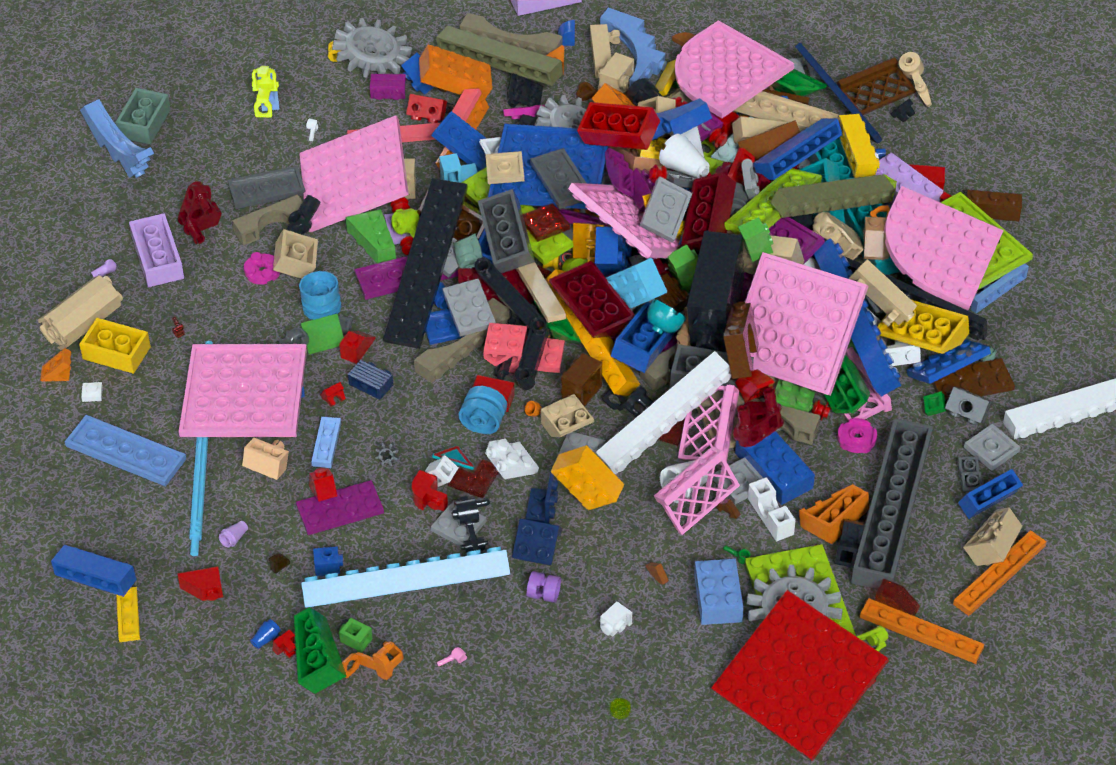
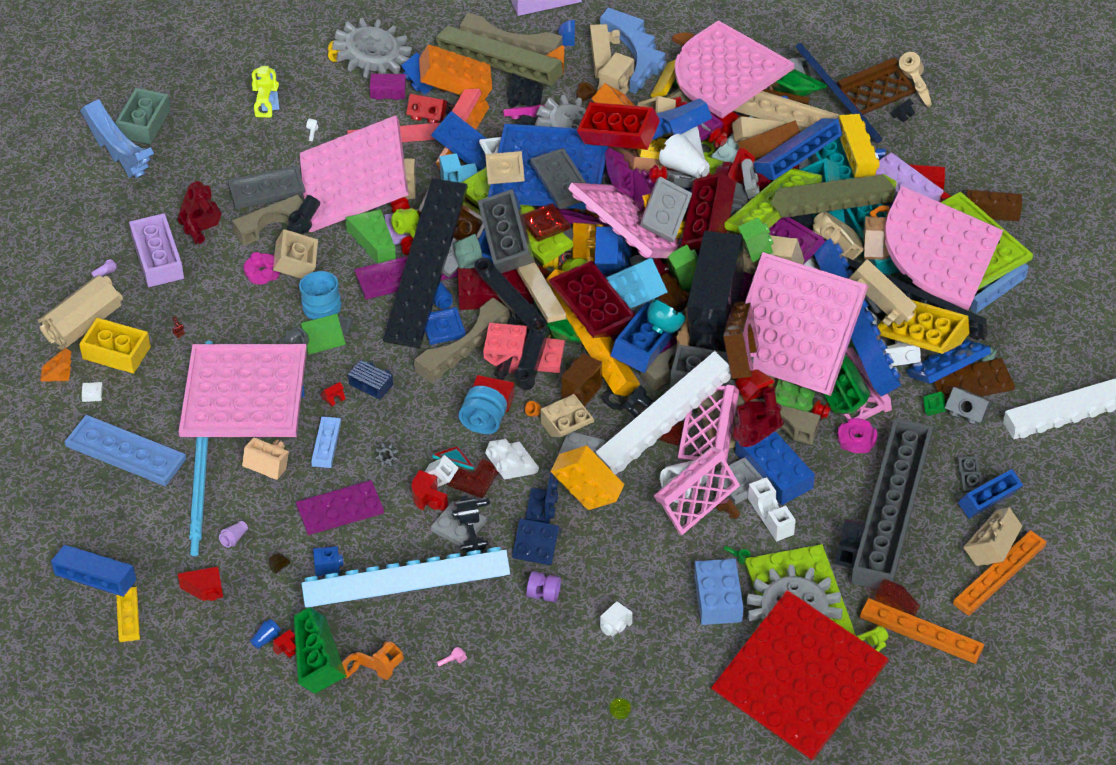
red slope [309,468,338,502] -> none
bright green brick [339,618,373,653] -> none
red slope [340,331,376,364] -> none
light grey plate [443,279,496,337] -> none
black piece [626,78,663,106] -> none
dark orange tile [645,562,668,585] -> none
orange wedge [799,484,869,544] -> none
light grey plate [964,424,1020,471] -> none

